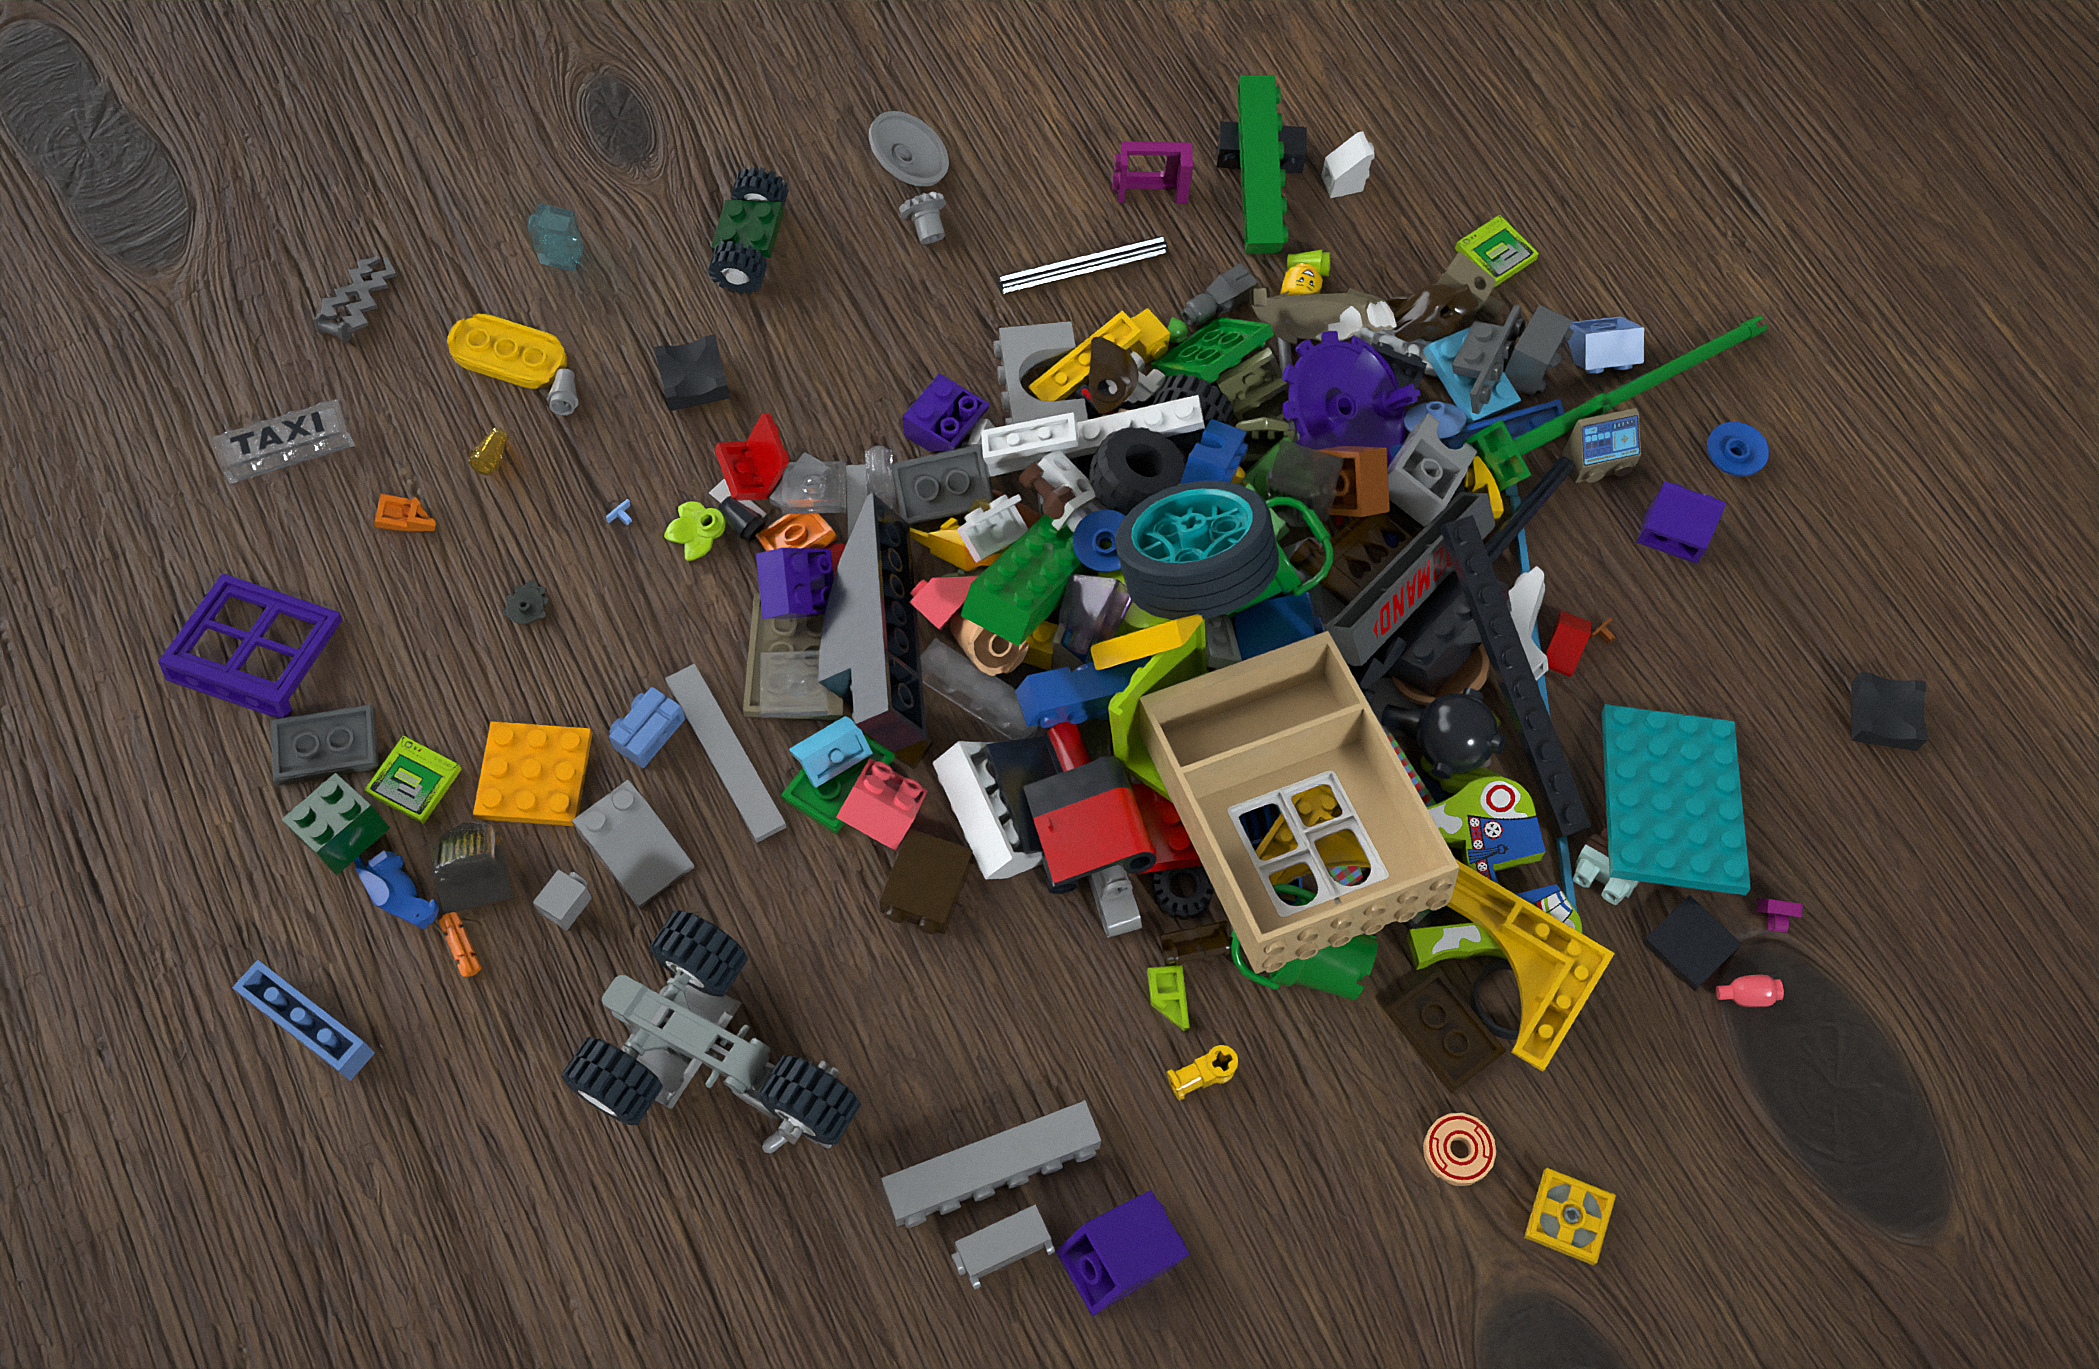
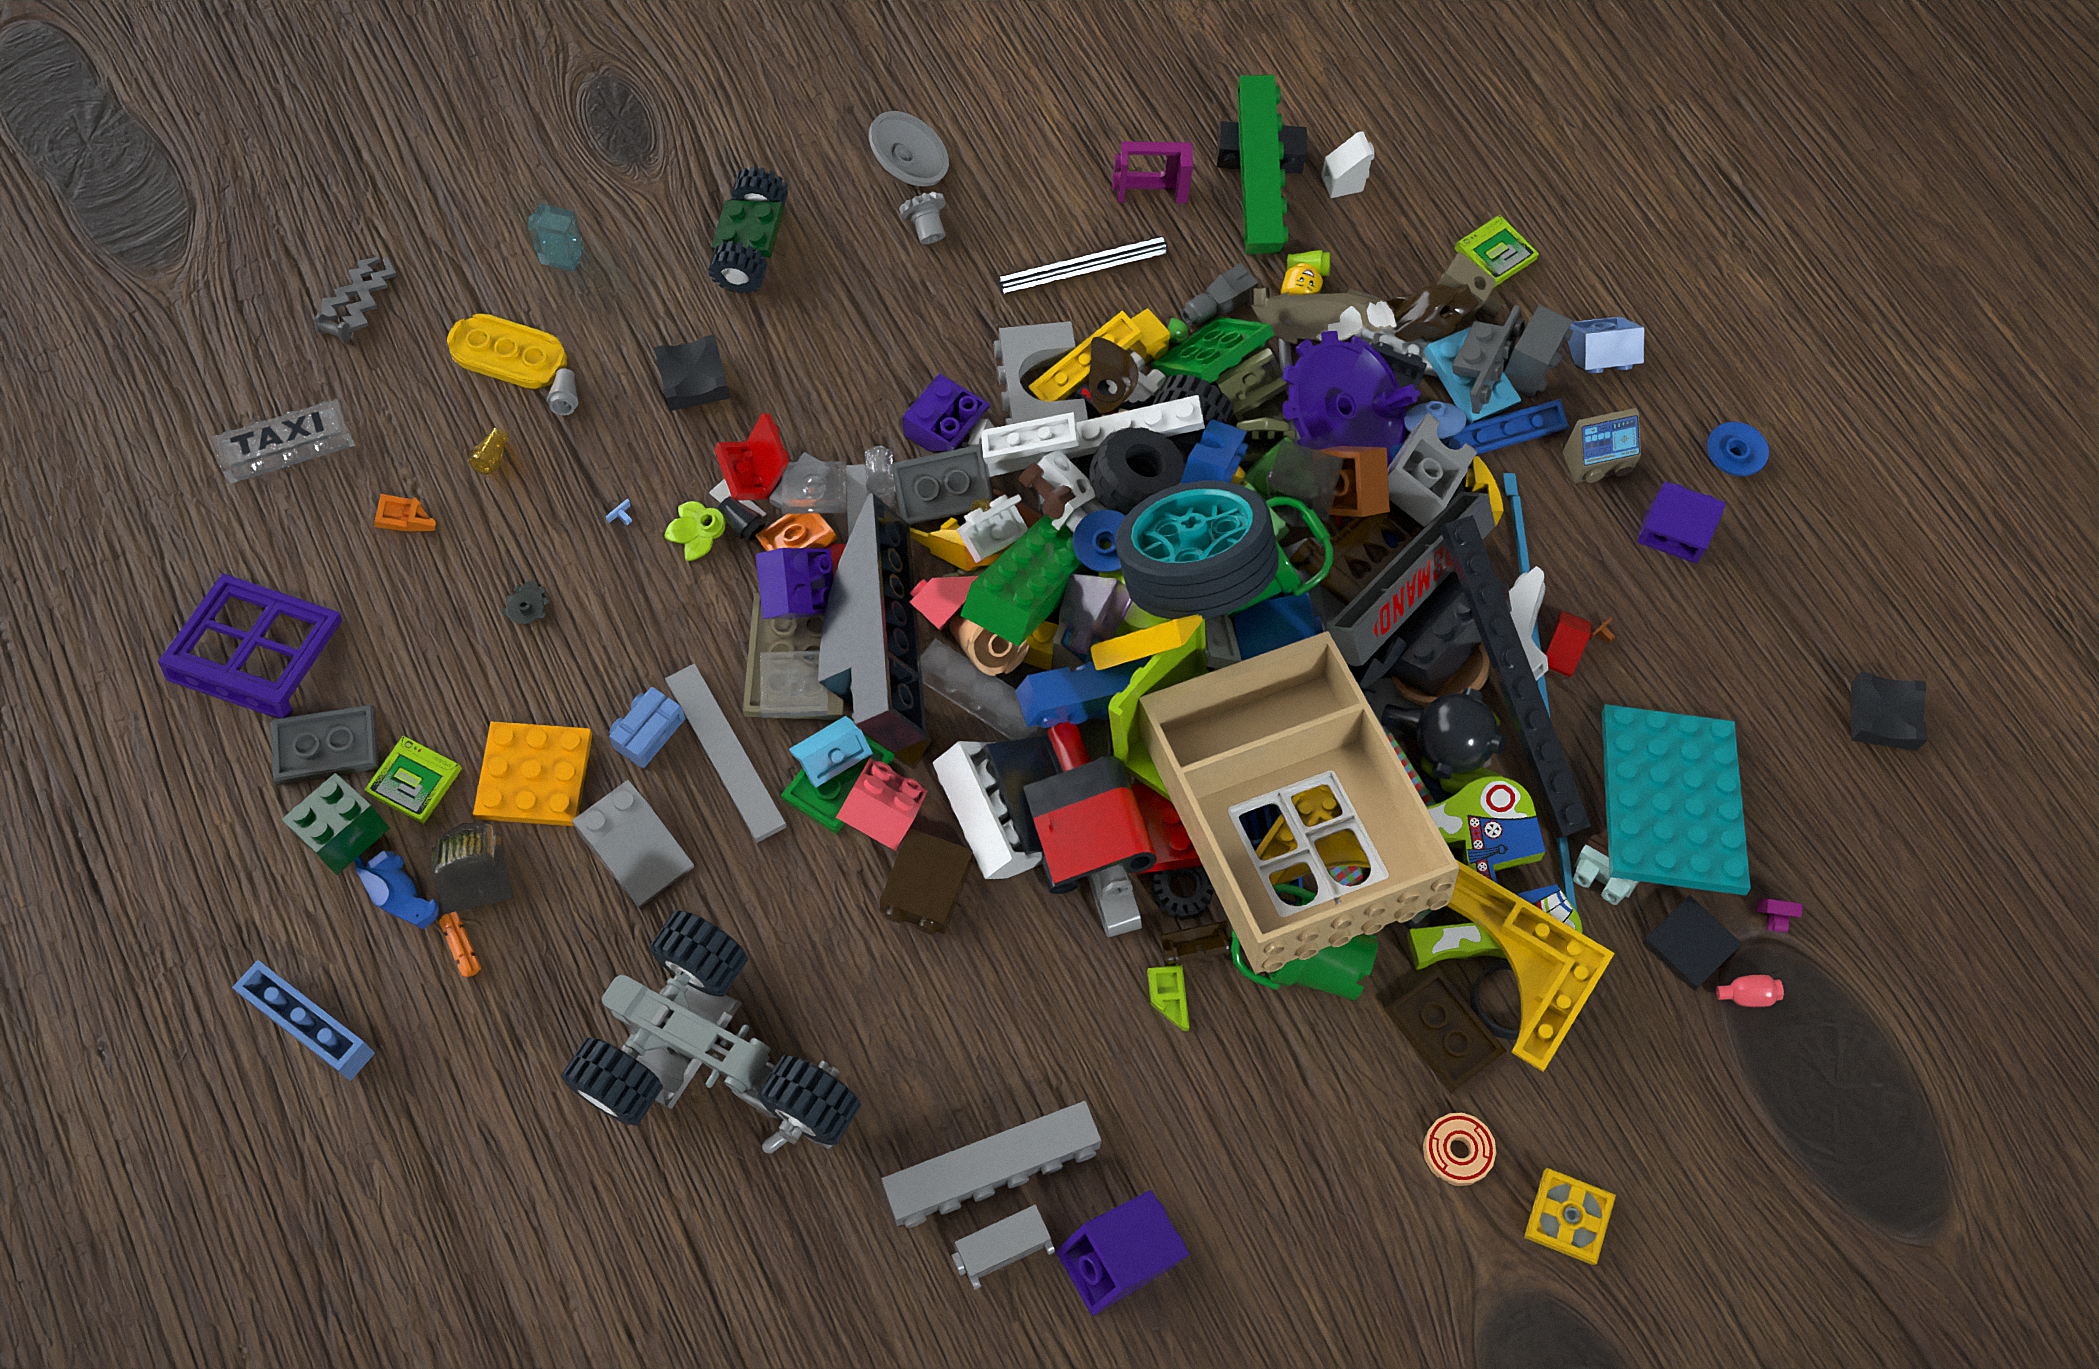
light grey brick [533,869,592,931] -> none
yellow connector [1166,1045,1238,1101] -> none
green piece [1463,316,1767,492] -> none
black axle [1485,456,1575,564] -> none

